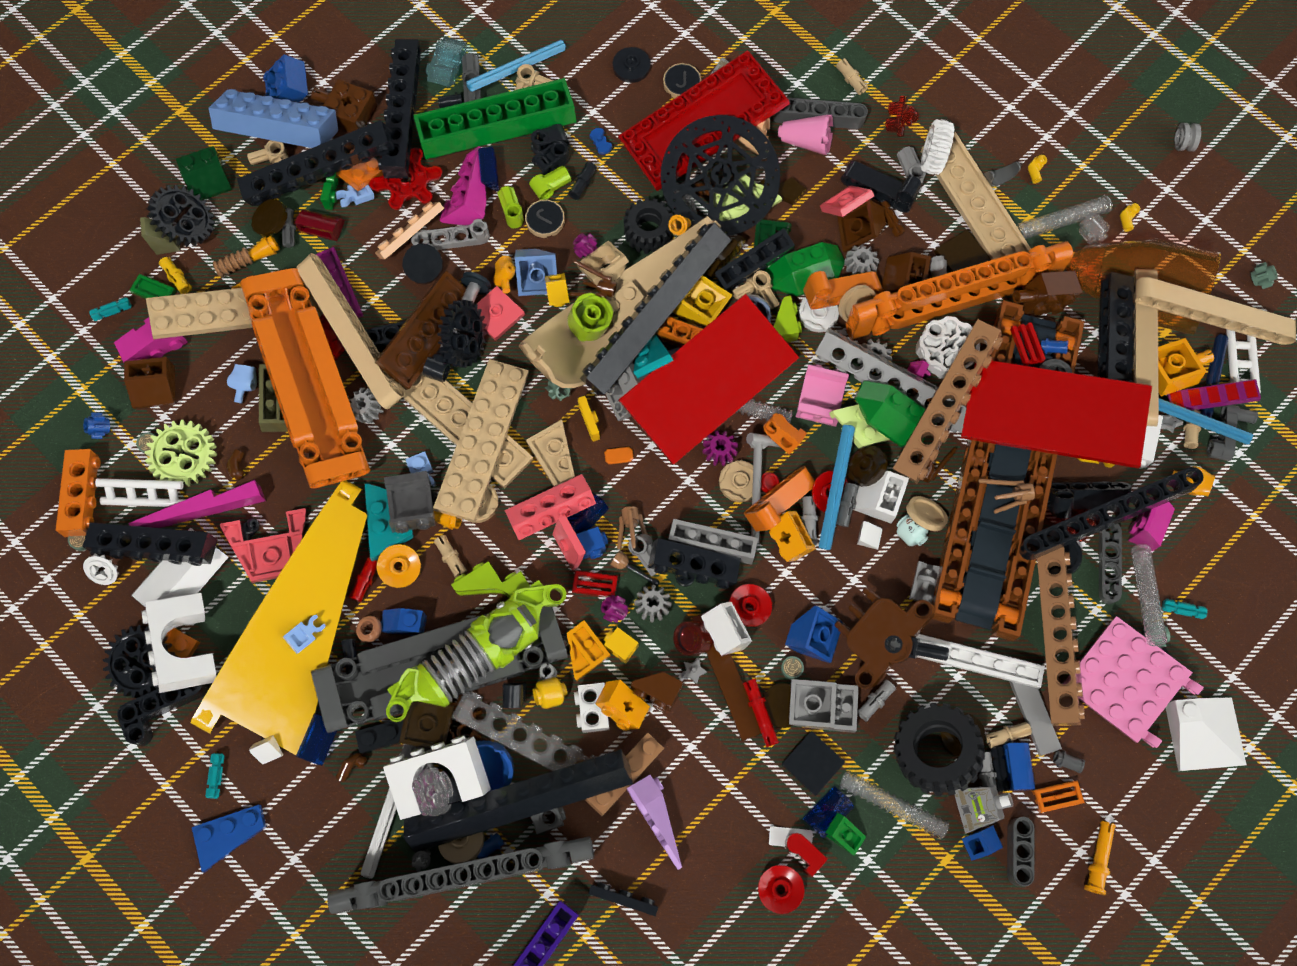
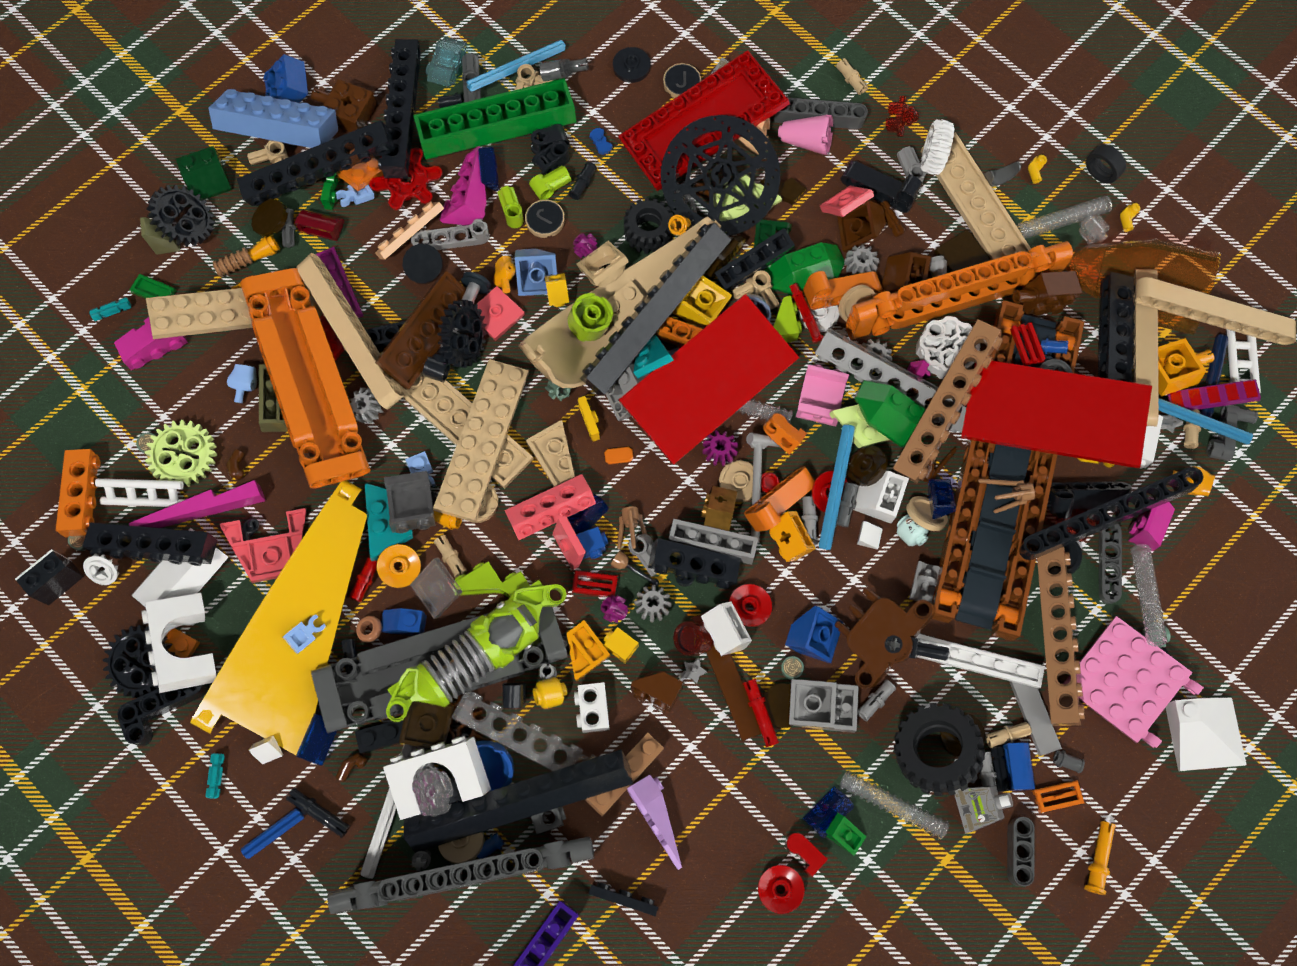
blue gear [83,413,110,439] -> none
reddish brown slope [124,357,175,409] -> none
yellow pin [159,257,192,294] -> none
blue wing [192,805,266,873] -> none
reddish brown plant [570,260,617,299] -> none
light orange brick [595,680,650,731] -> none
white sticker [769,826,813,847] -> none
black tile [781,731,845,796] -> none
blue brick [962,825,1003,861] -> none
teal axle [1162,599,1208,619] -> none
light grey wheel [1174,123,1201,152] -> none
sand green gear [1251,262,1278,289] -> none
none -> black piece [15,549,84,605]
none -> blue axle [241,808,304,859]
none -> black pin [286,788,351,838]
none -> clear tile [410,558,463,619]
none -> dark grey beam [540,58,589,81]
none -> pearl gold brick [701,486,738,531]
none -> red piece [789,283,823,343]
none -> clear blue slope [928,479,956,519]
none -> black tyre [1085,144,1126,184]

